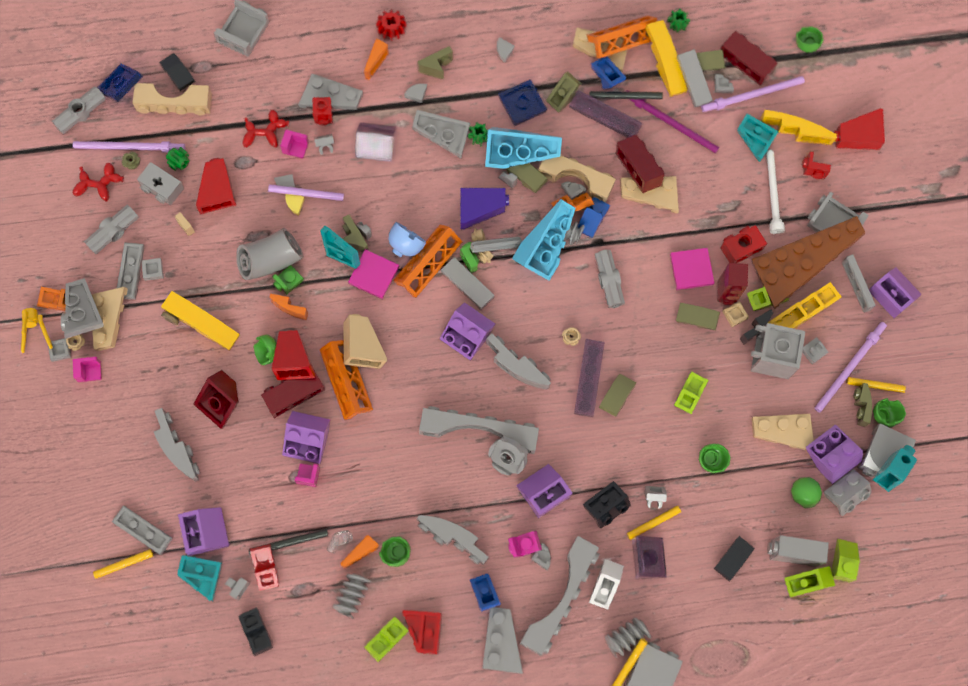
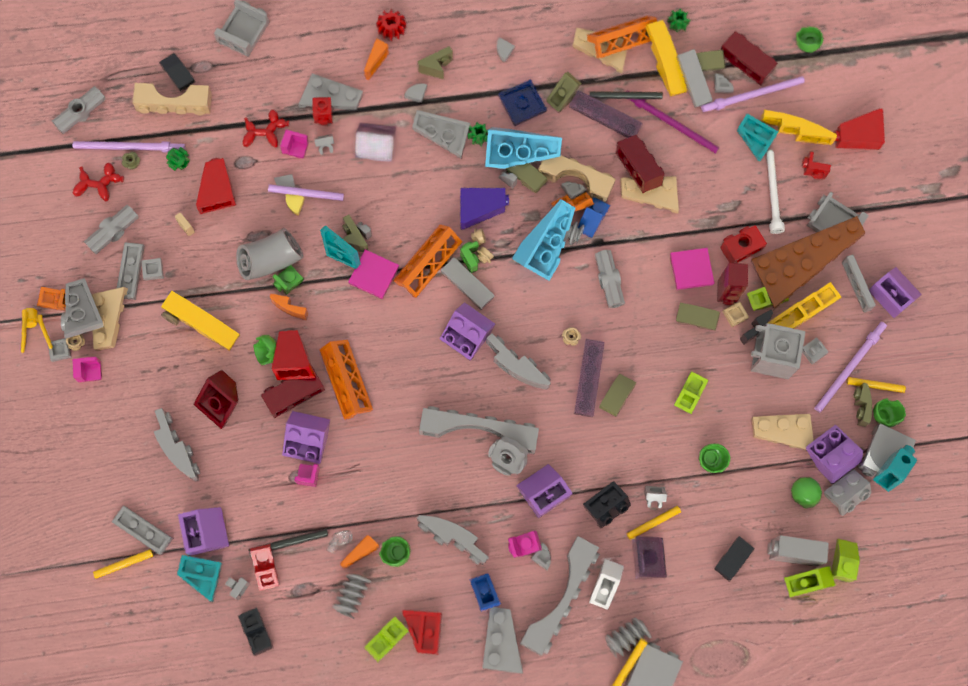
clear blue tile [97,63,143,103] -> none
light grey brick [137,162,184,205] -> none
tan slope [343,314,387,369] -> none
light blue cylinder [388,222,426,257] -> none
light grey axle [470,236,522,253] -> none
blue slope [591,56,626,89] -> none

